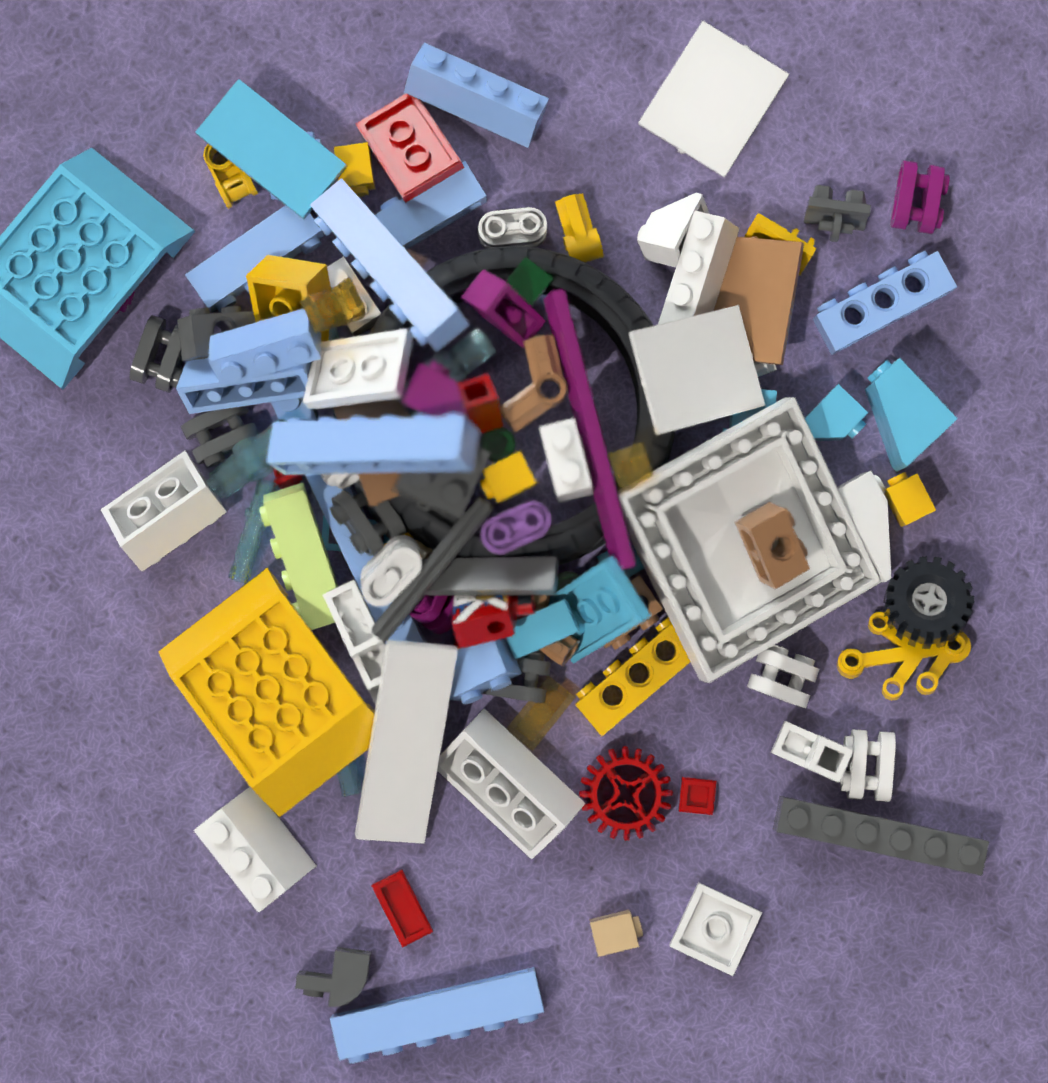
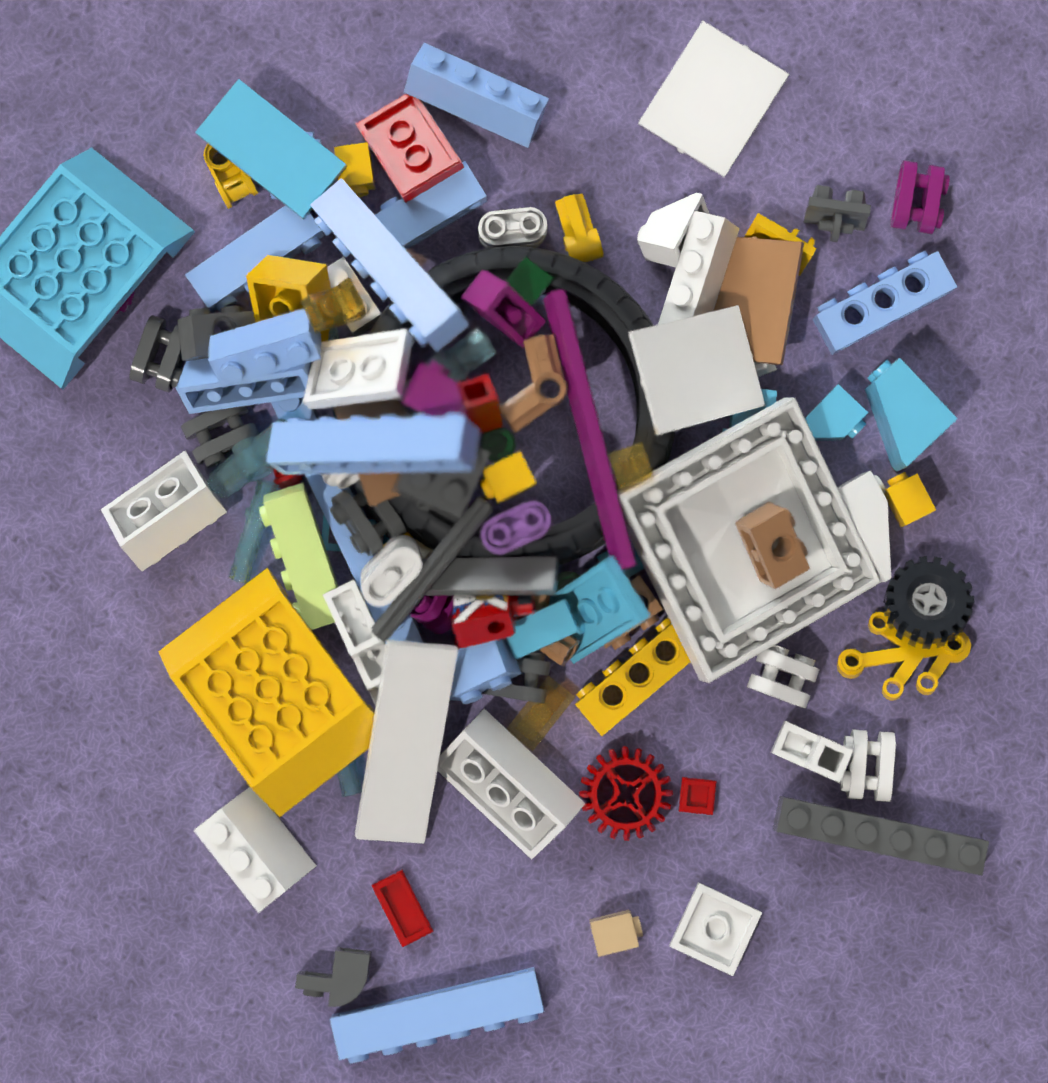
white brick [539,418,593,503] -> none

